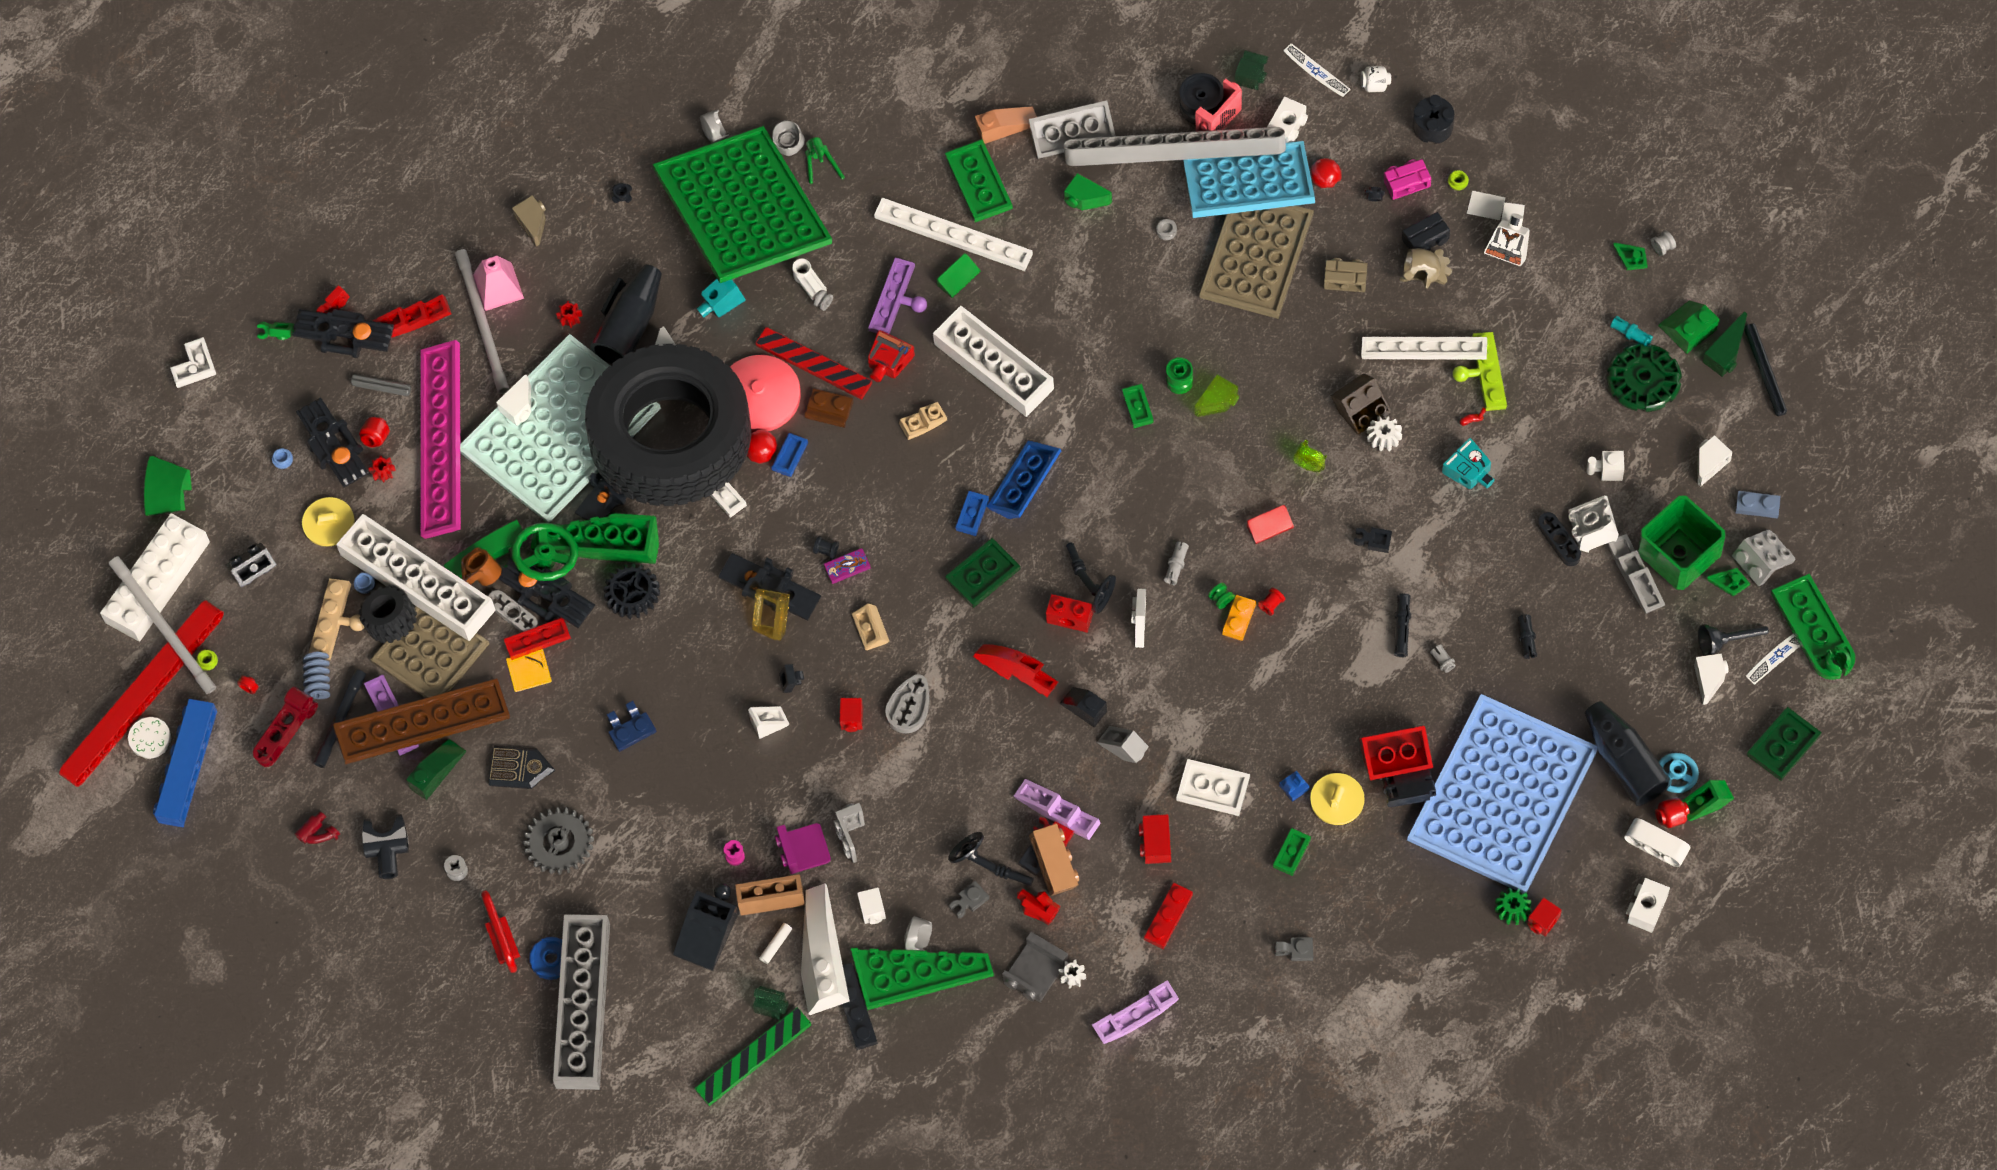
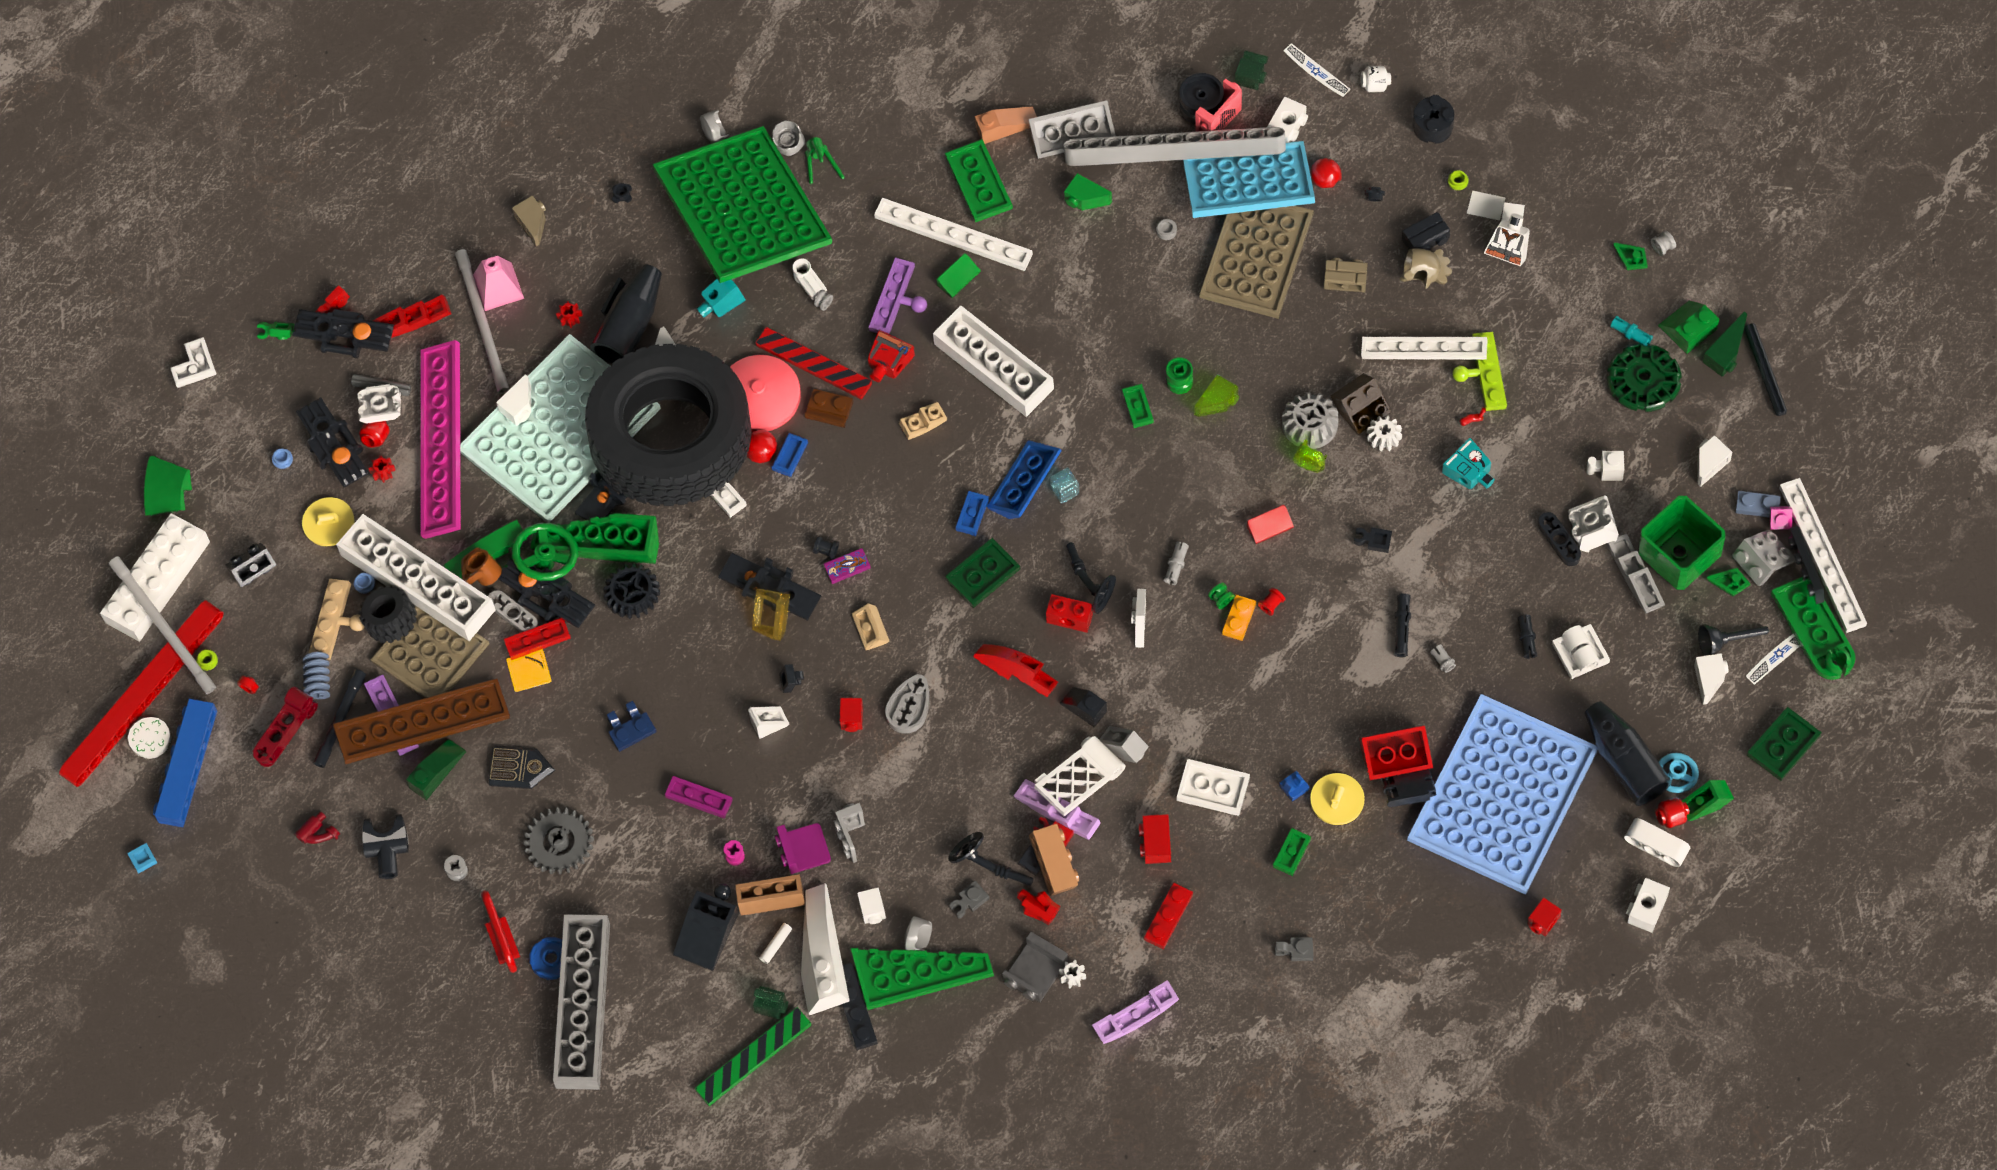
dark pink brick [1384,159,1431,200] -> none
green gear [1495,887,1532,925] -> none
none -> dark azure plate [127,843,157,874]
none -> white slope [358,384,401,423]
none -> magenta plate [665,776,733,819]
none -> white piece [1034,736,1126,816]
none -> clear light blue brick [1050,467,1079,504]
none -> light grey gear [1282,392,1339,449]
none -> white plate [1552,624,1610,679]
none -> plate [1770,507,1792,530]
none -> white plate [1779,478,1867,633]
none -> black plate [1788,526,1824,604]

